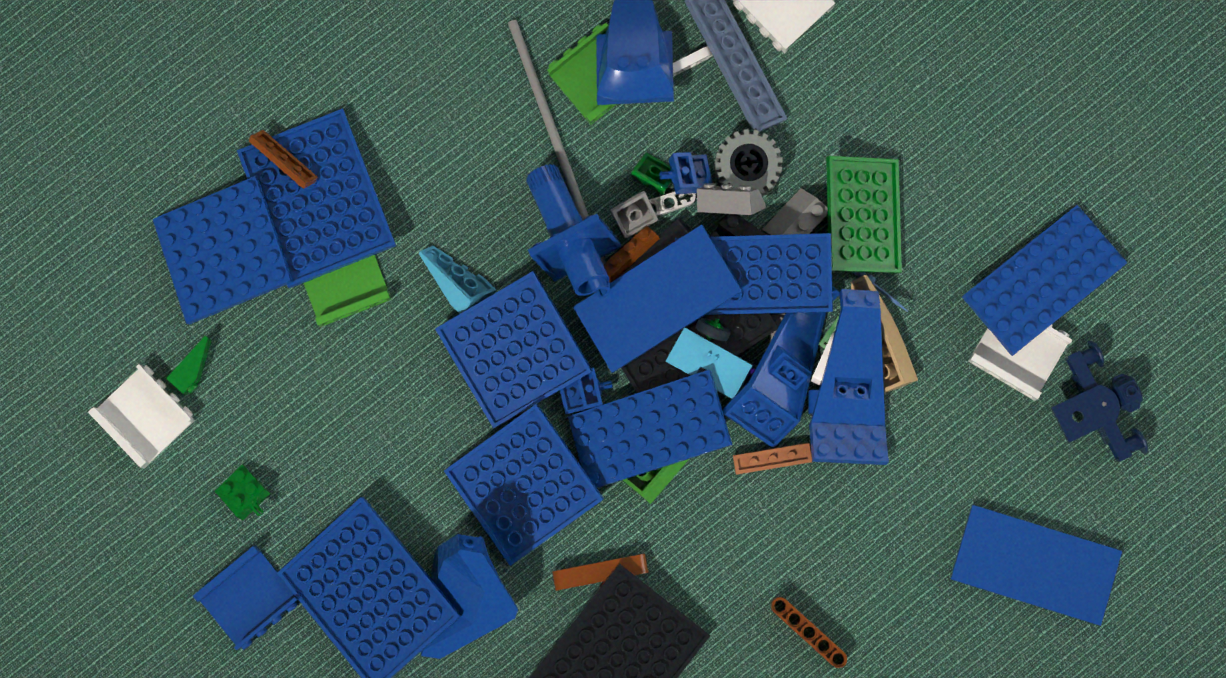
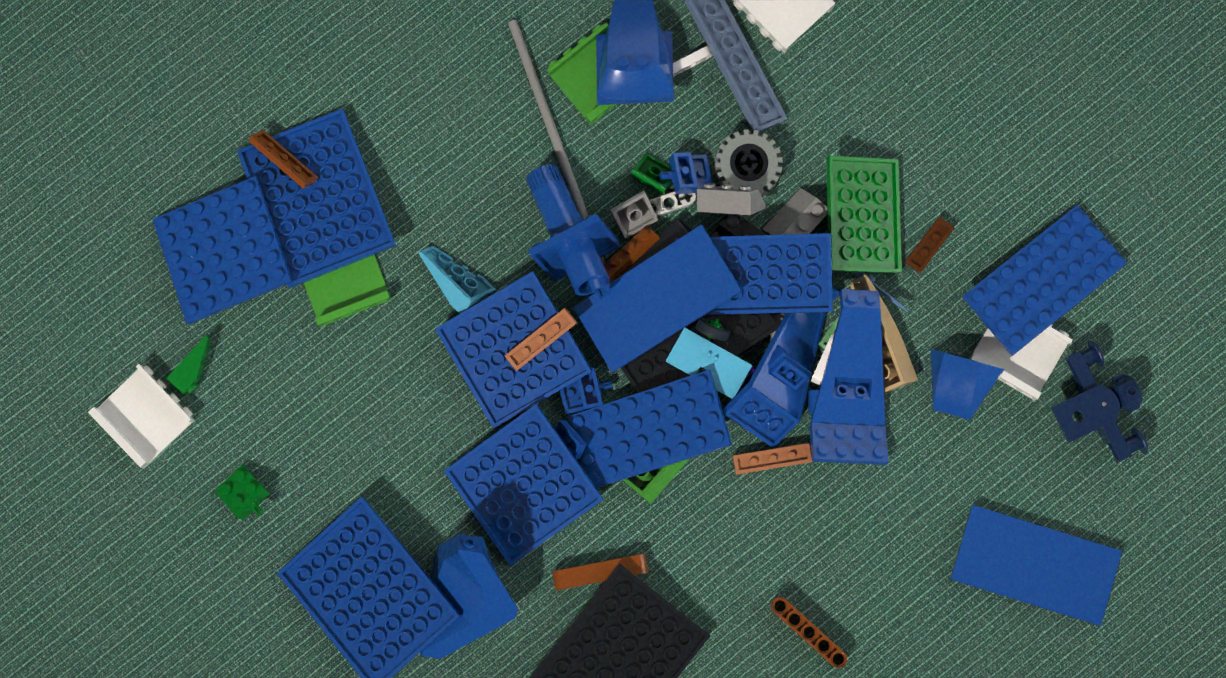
blue panel [193,546,299,650] -> none
none -> nougat plate [505,308,577,371]
none -> blue plate [556,420,587,459]
none -> reddish brown plate [904,217,955,274]
none -> blue wedge [931,349,1005,420]

